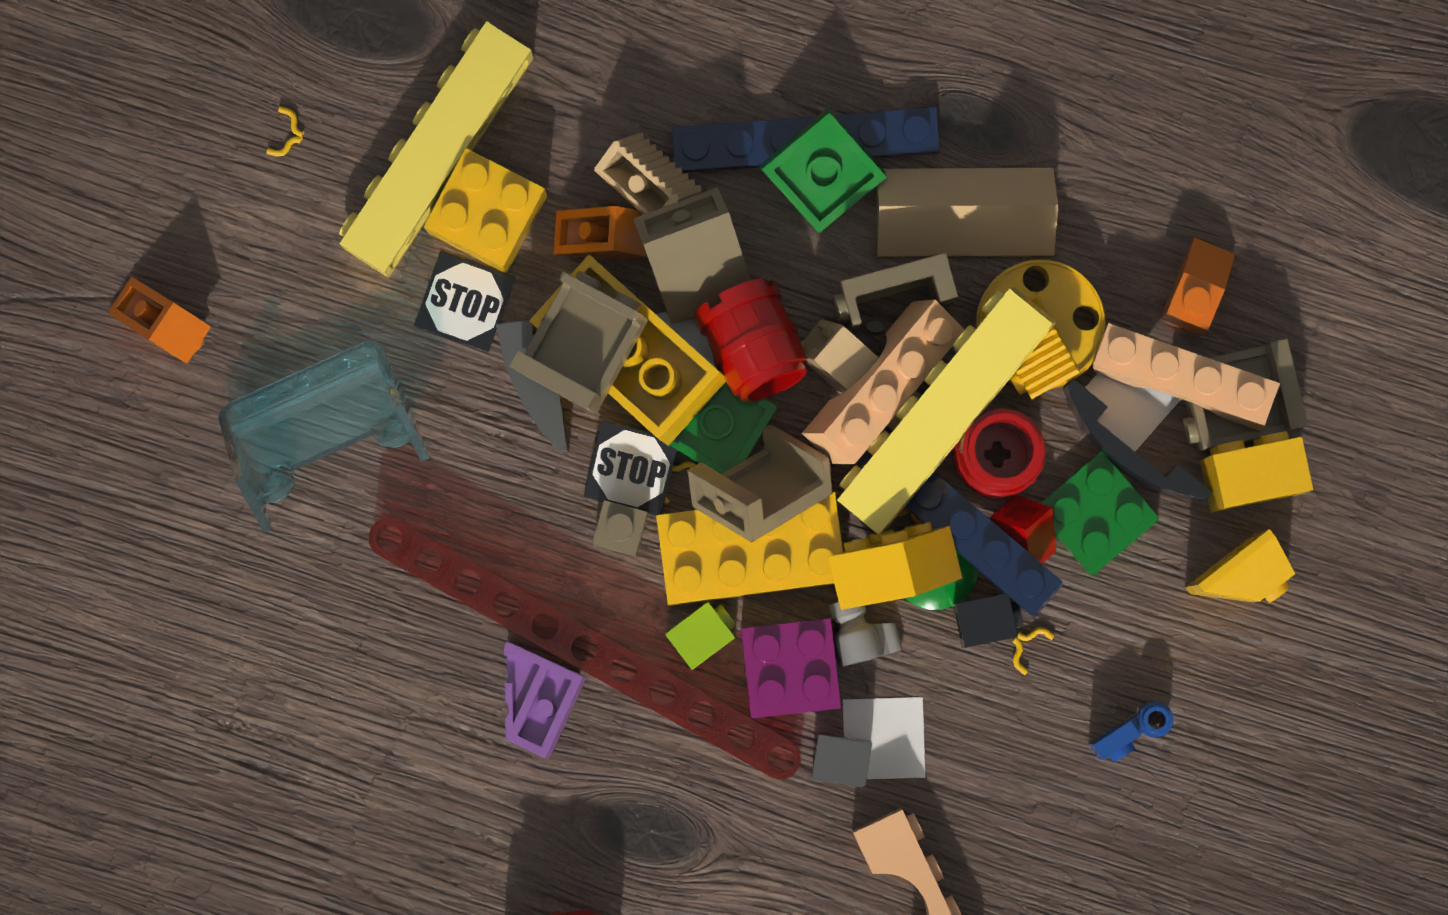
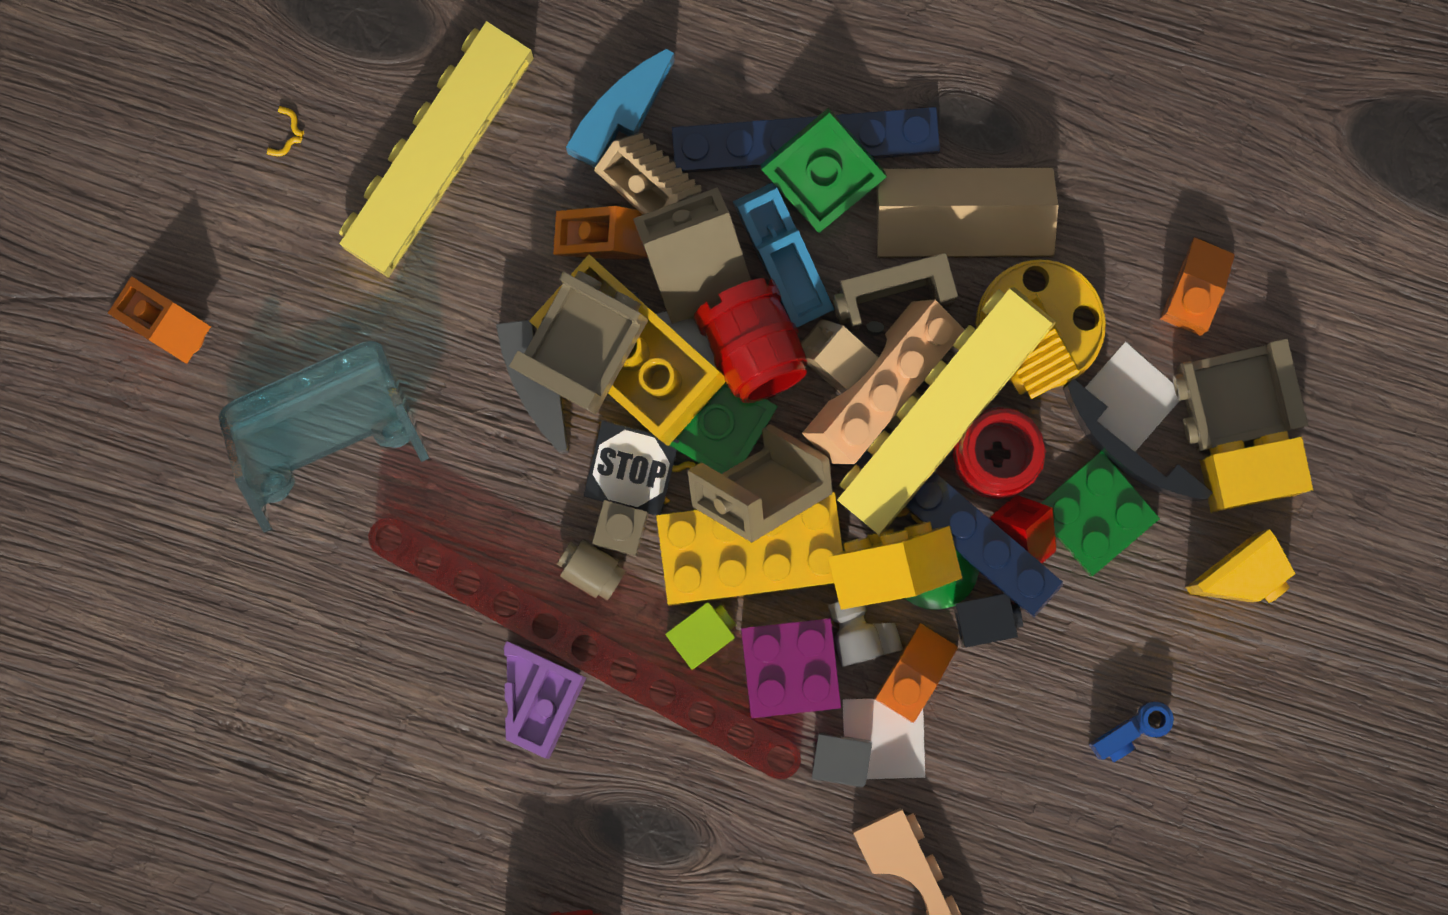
sticker [414,251,515,352] -> none
yellow brick [424,148,548,274] -> none
yellow piece [1012,627,1055,675] -> none
light nougat arch [1093,323,1280,432] -> none
none -> dark tan brick [557,539,626,601]
none -> dark azure slope [566,49,675,168]
none -> dark azure slope [733,183,834,327]
none -> orange slope [873,623,958,723]

